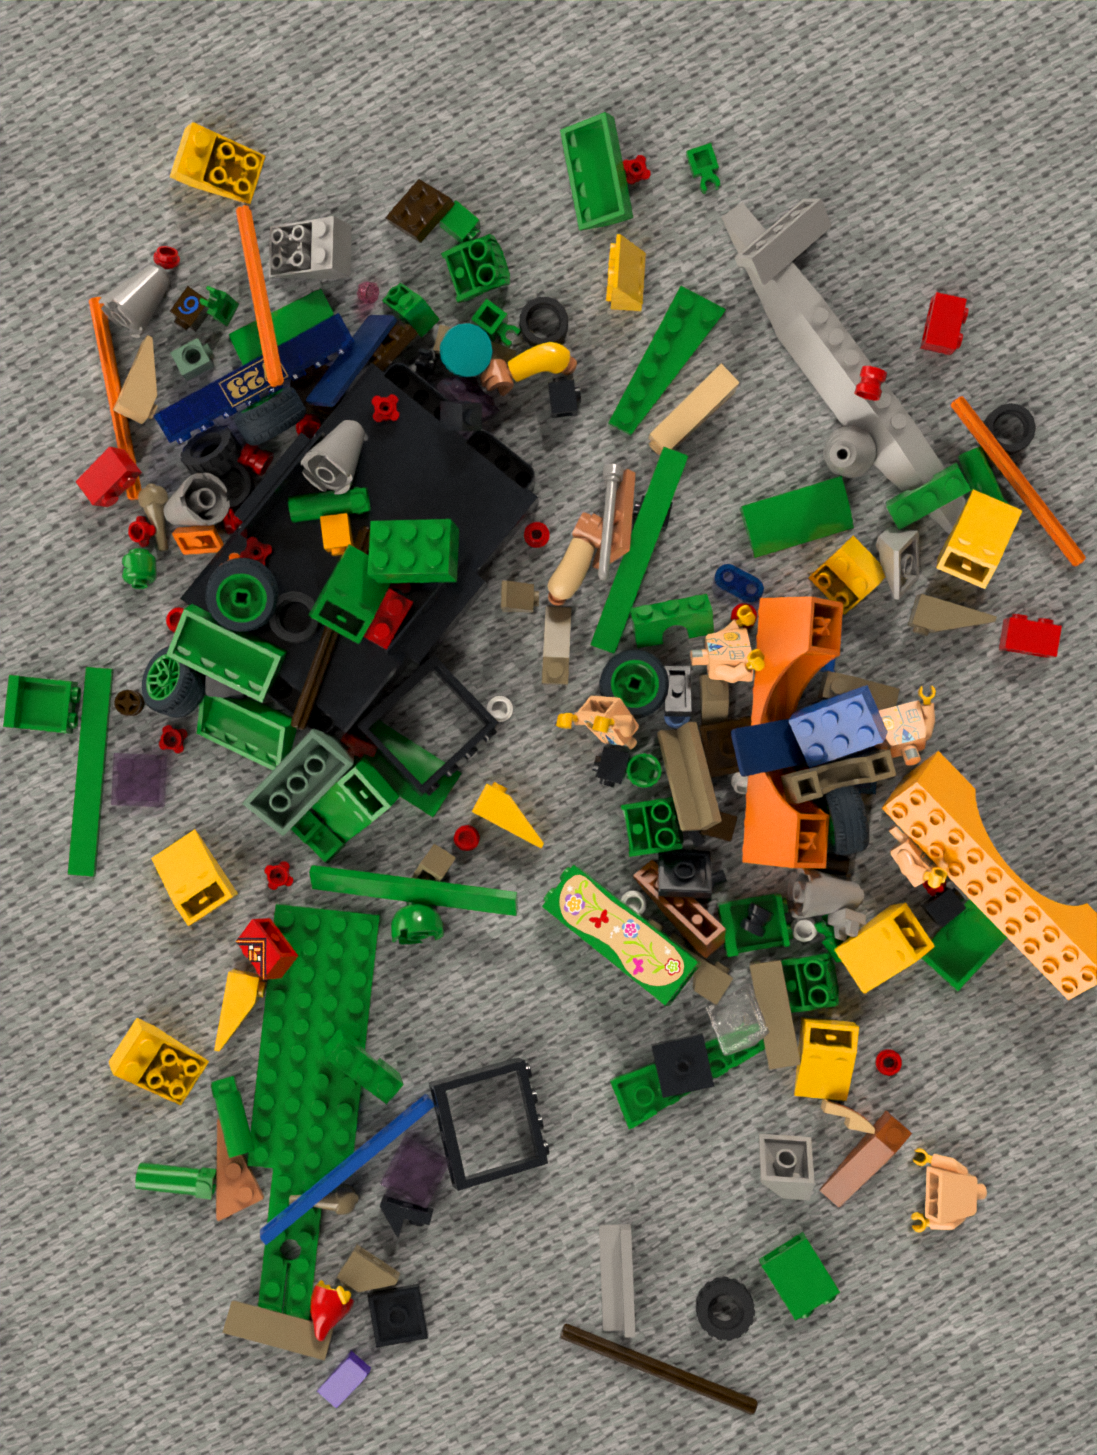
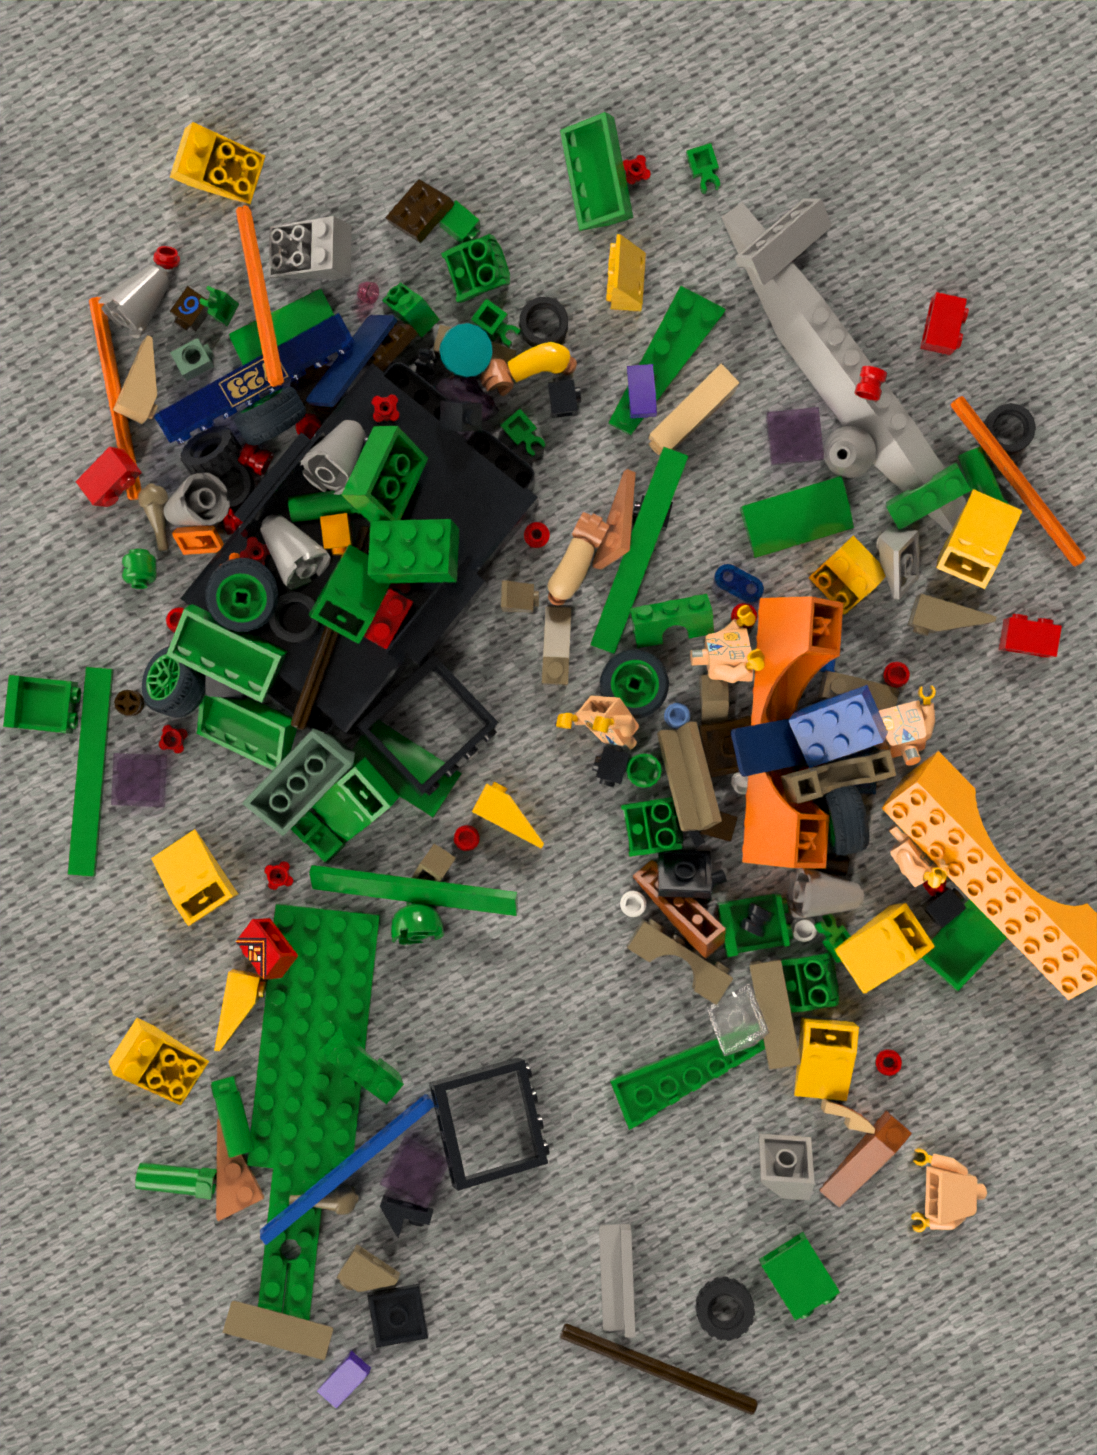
red plate [128,516,156,547] -> none
red hat [310,1280,355,1341] -> none
clear red plate [341,733,378,758] -> none
white plate [487,696,513,722] -> none
brick [542,865,702,1006] -> none
light grey piece [598,464,624,580] -> none
black plate [651,1033,715,1098] -> none
plate [664,666,692,717] -> none
light grey tile [828,908,866,941] -> none
none -> light grey cone [260,514,331,590]
none -> green brick [341,426,428,523]
none -> green plate [500,409,546,457]
none -> dark purple slope [627,364,657,419]
none -> clear purple plate [766,407,824,466]
none -> red plate [883,662,910,688]

